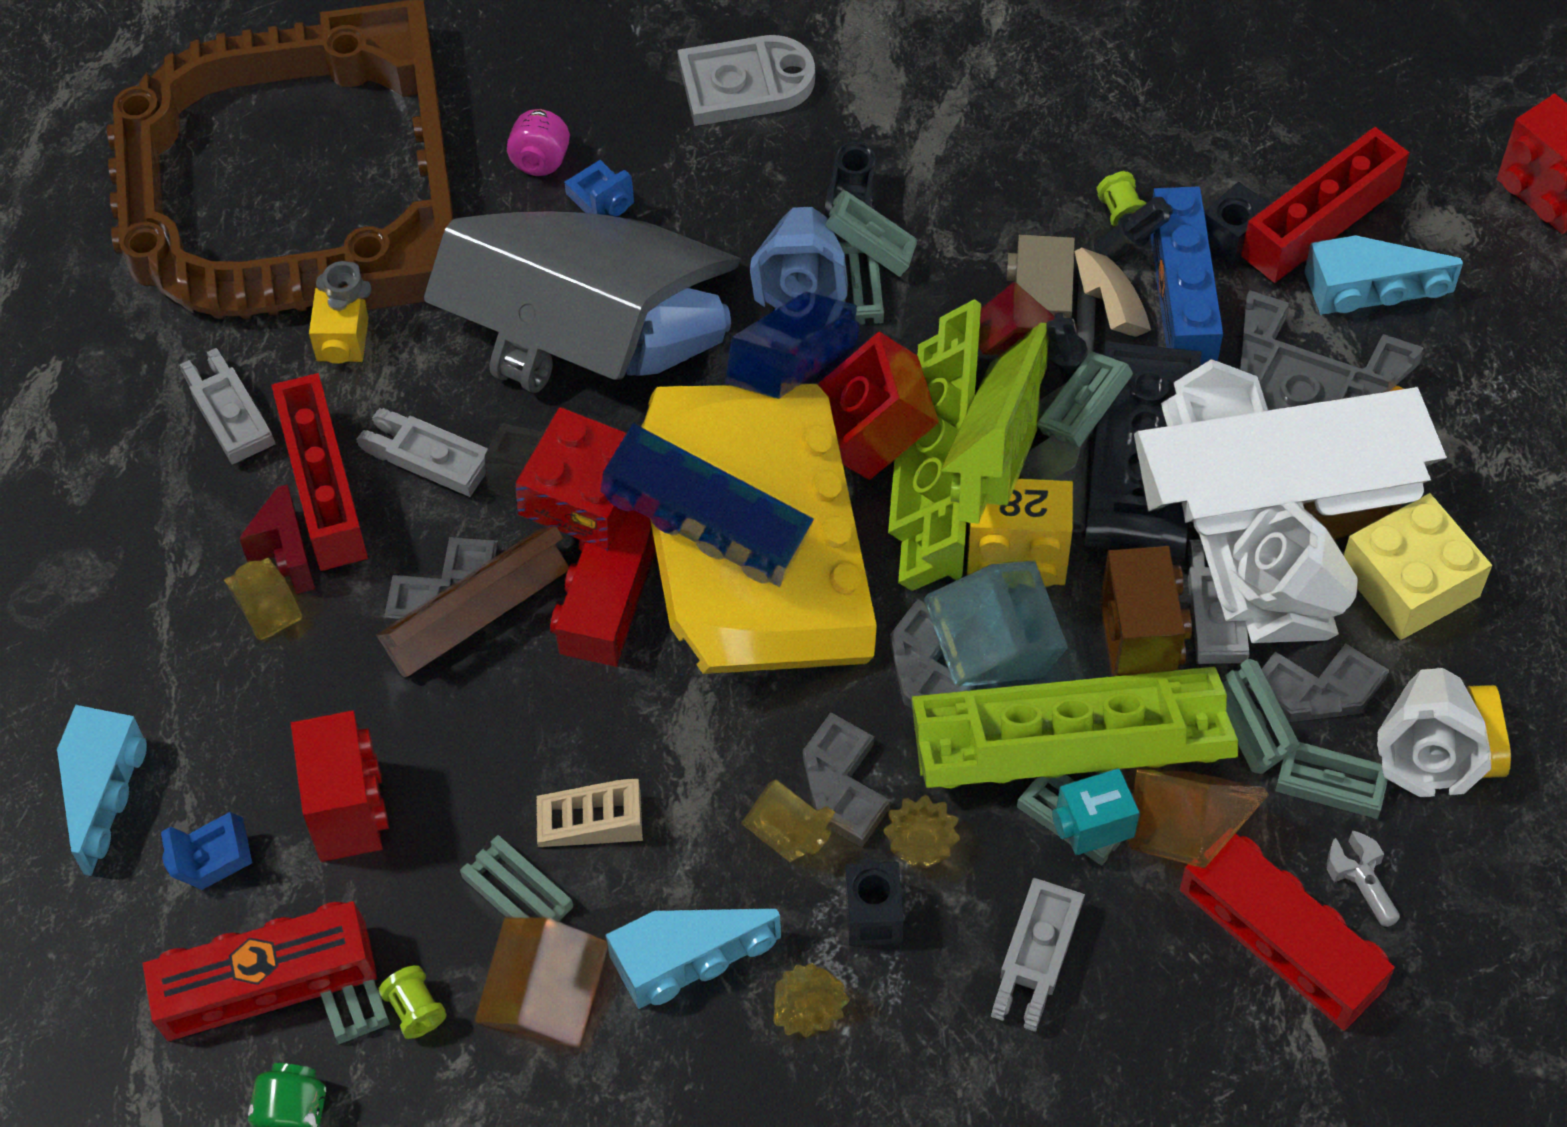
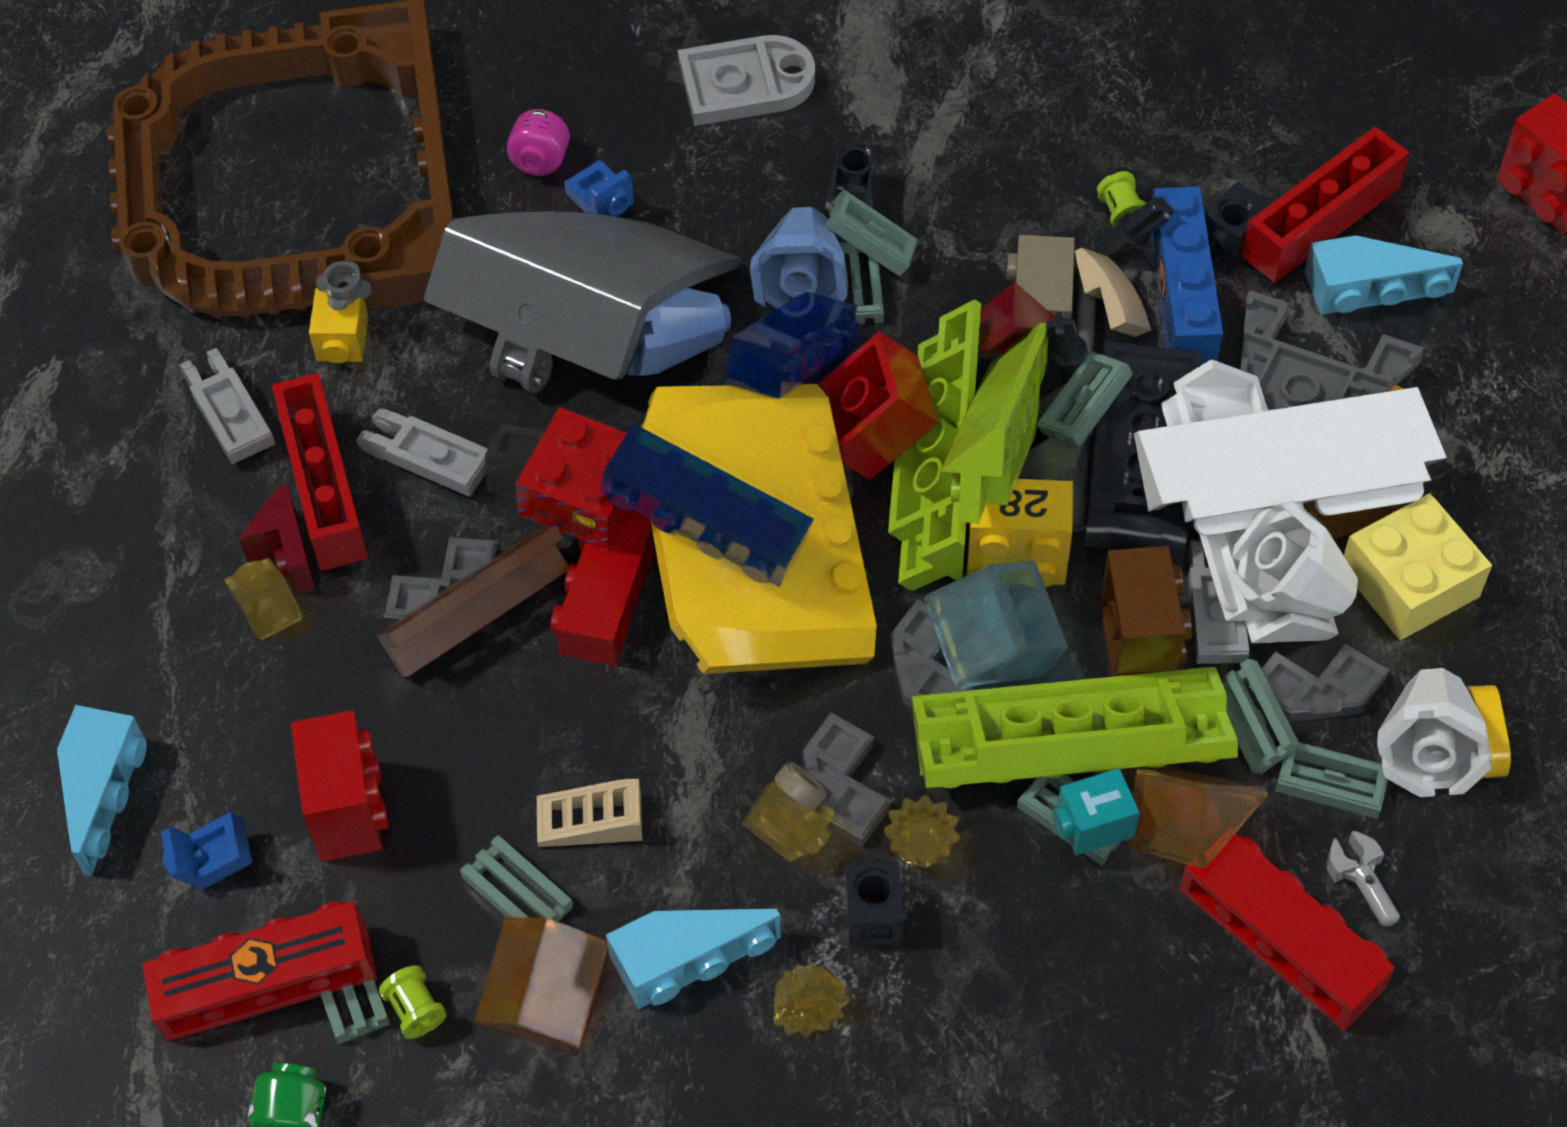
light grey hinge [991,878,1085,1032] -> none
none -> dark tan tile [775,762,826,811]

